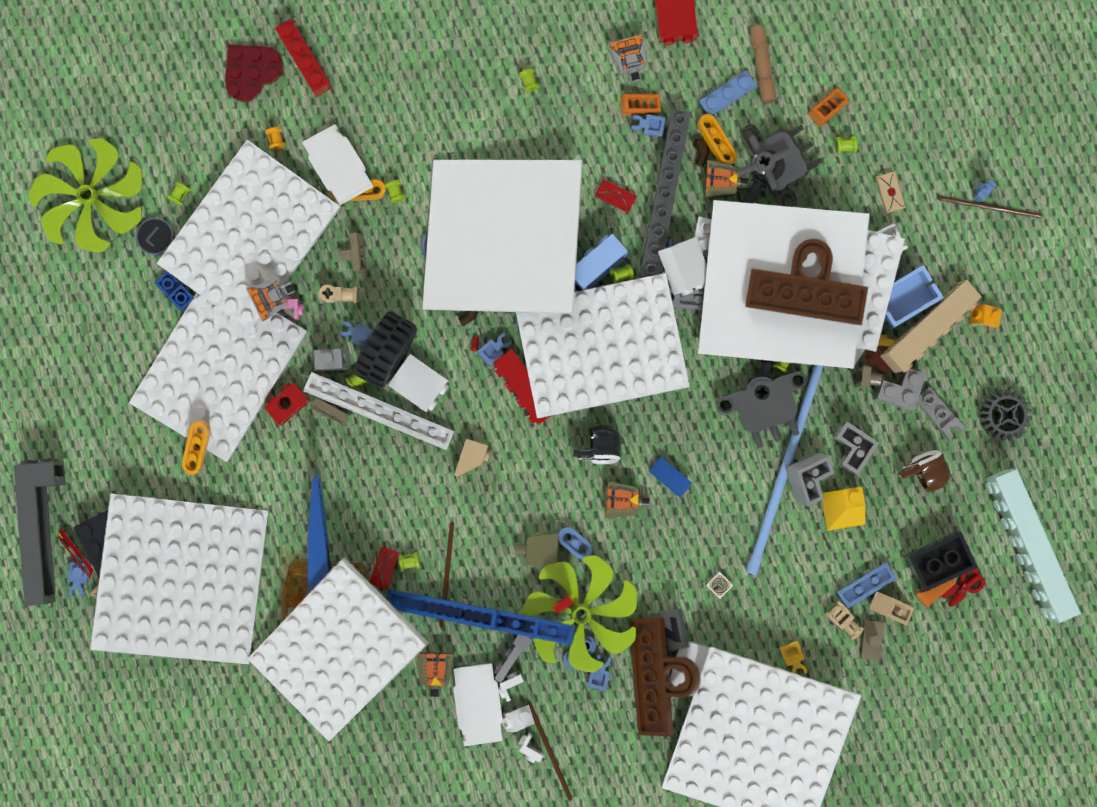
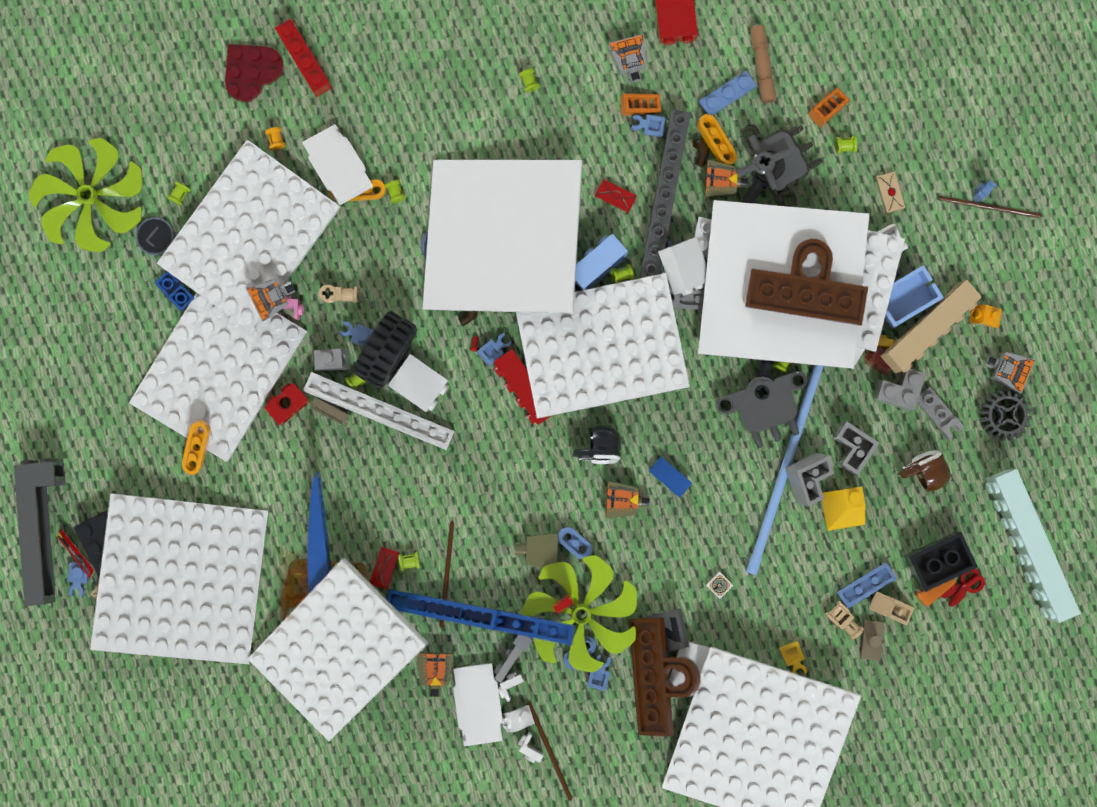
dark tan tile [339,232,367,273] -> none
tan slope [454,439,491,477] -> none
dark tan tile [854,366,882,389] -> none
none -> torso [984,352,1036,394]

